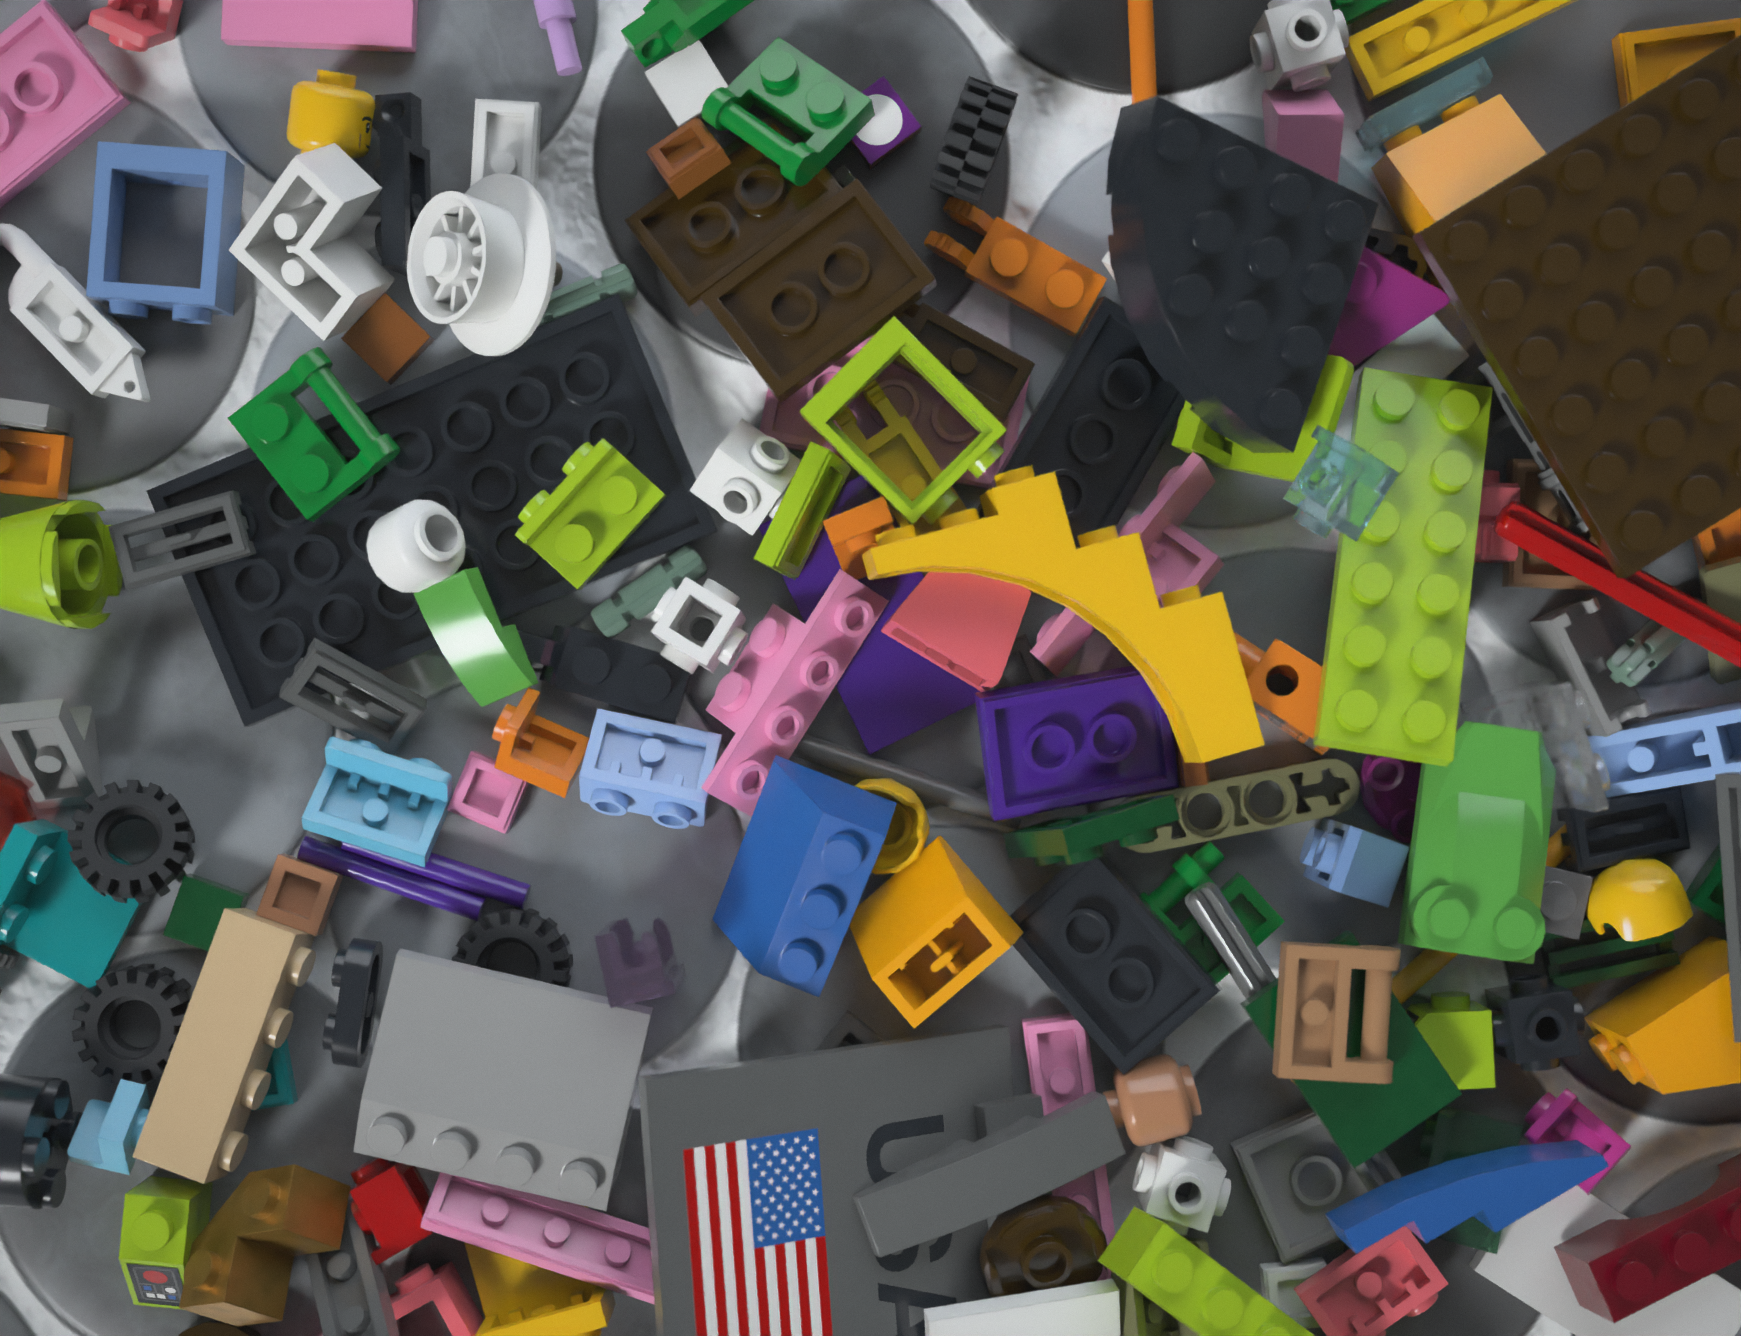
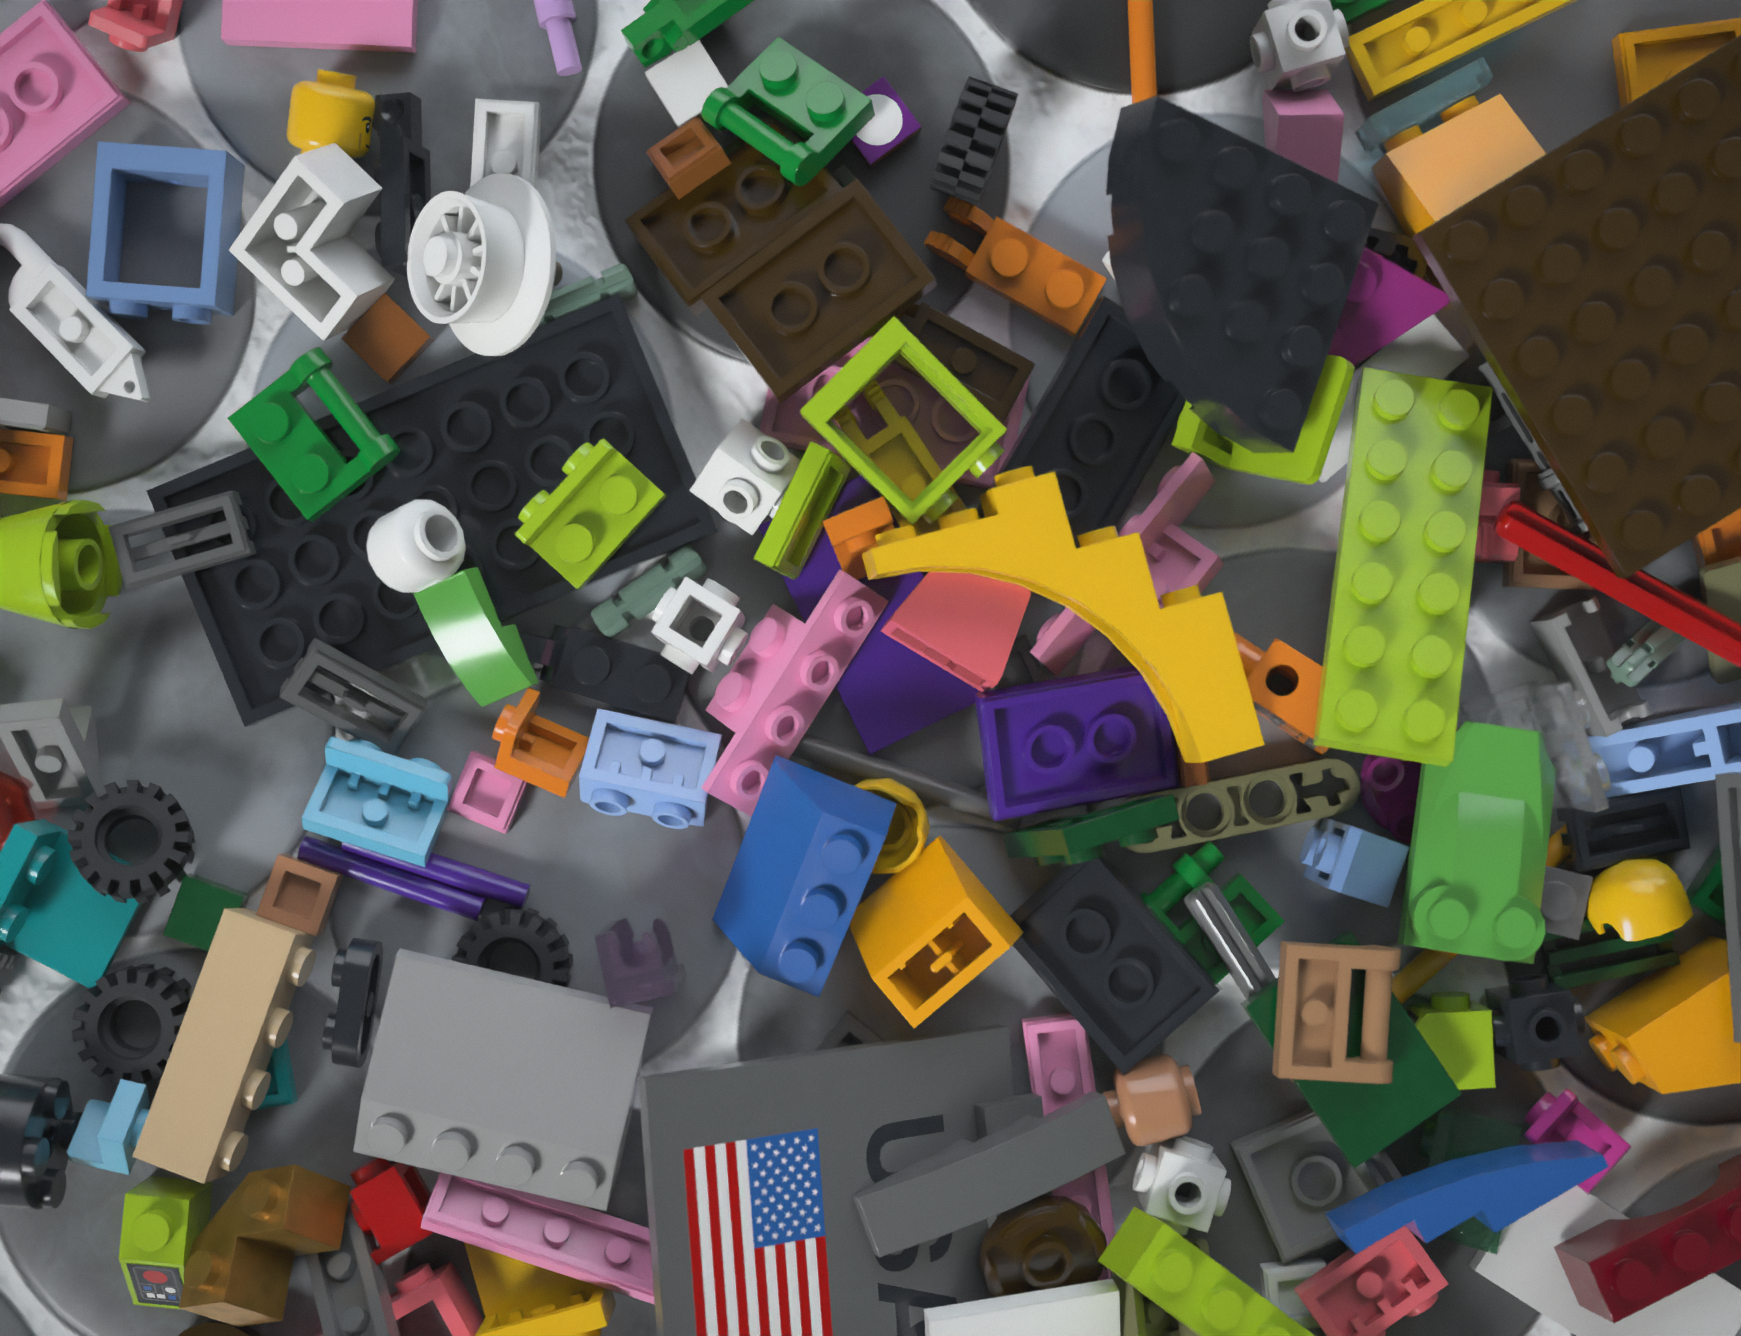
clear light blue brick [1283,425,1399,542] -> none

